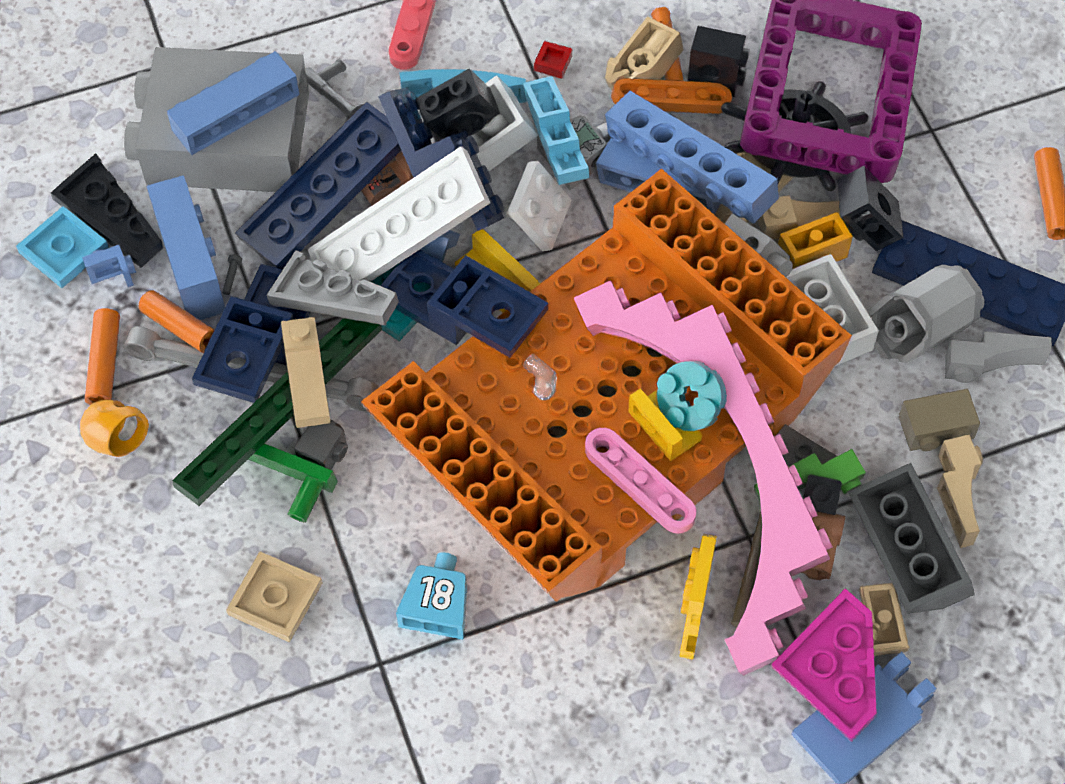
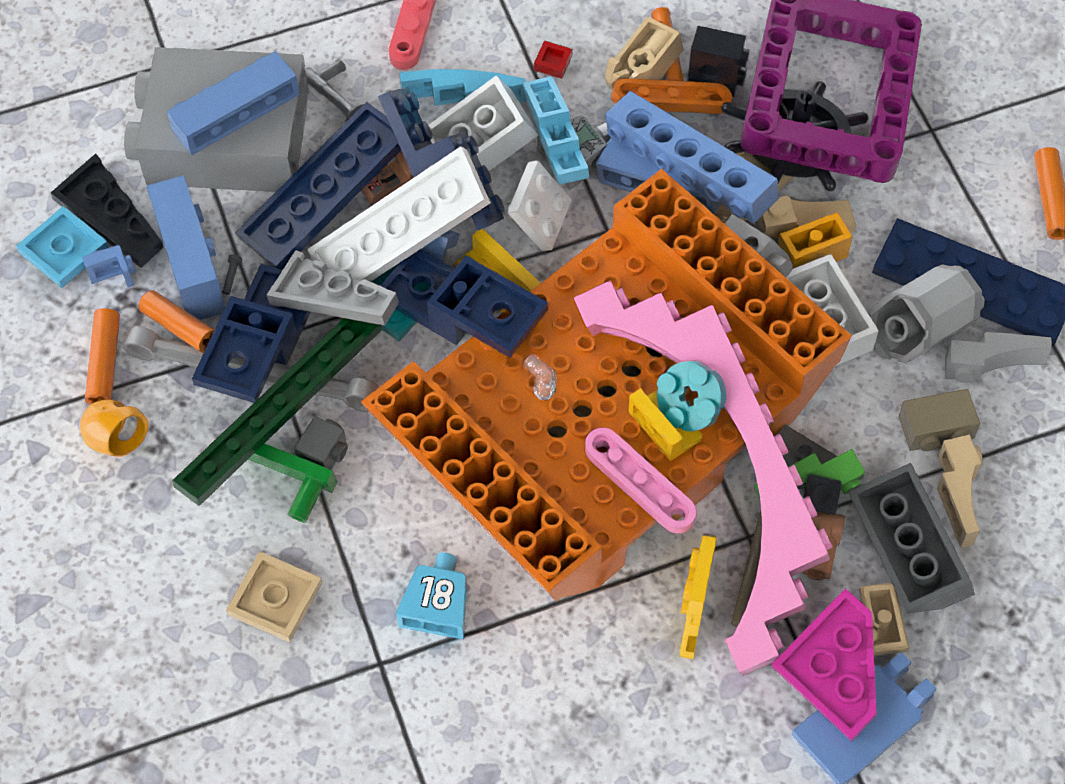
tan slope [281,317,330,428] -> none
black brick [415,68,500,139] -> none
black brick [837,166,904,251] -> none

